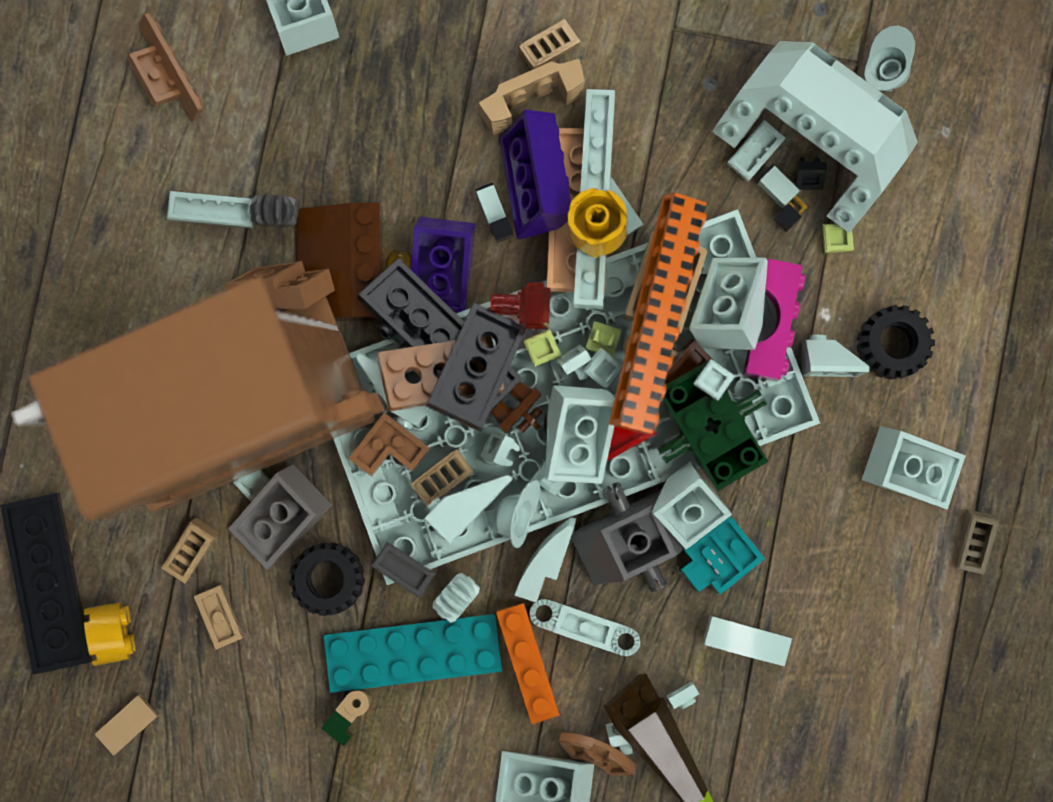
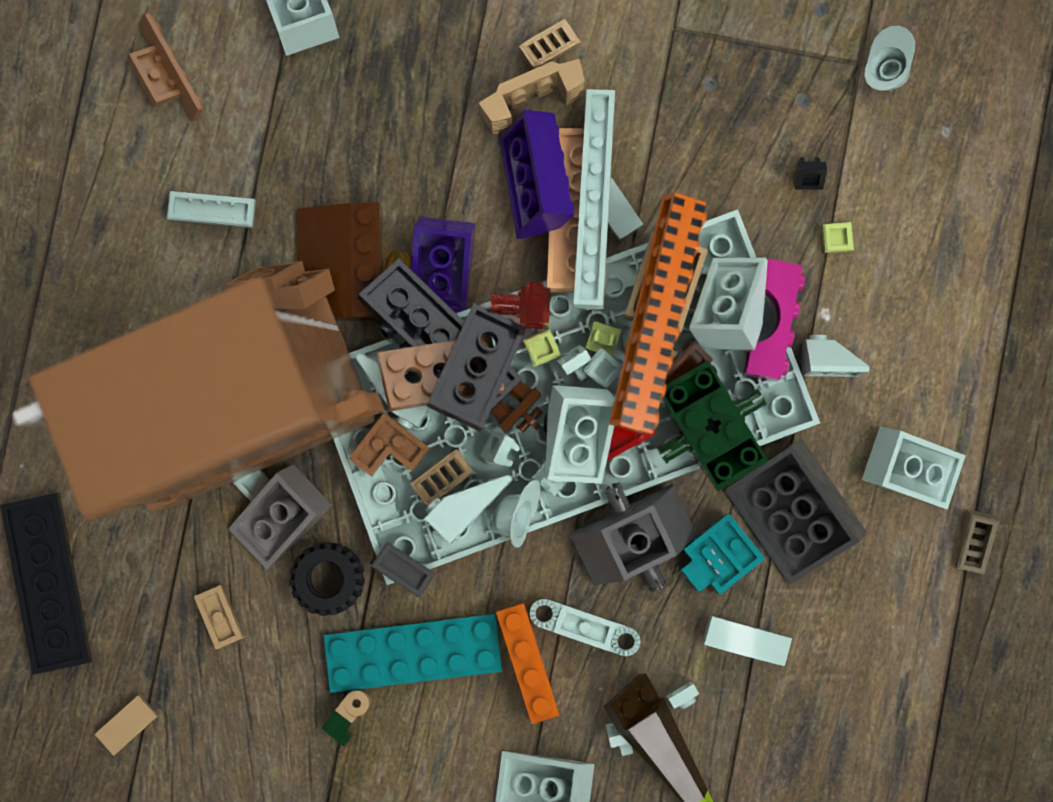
yellow brick [84,602,136,666] -> none
tan slope [161,518,219,584] -> none
dark grey gear [250,195,298,227] -> none
light aqua gear [433,573,480,623] -> none
piece [475,182,514,244] -> none
light aqua slope [515,517,576,603] -> none
medium nougat tile [559,733,637,775] -> none
yellow brick [568,188,627,258] -> none
light aqua slope [652,461,732,549] -> none
light aqua tile [693,359,735,401] -> none
light aqua wedge [712,41,918,233] -> none
light aqua plate [727,120,786,182] -> none
piece [756,164,808,232] -> none
black tyre [857,305,935,380] -> none
none -> dark grey slope [725,438,867,584]

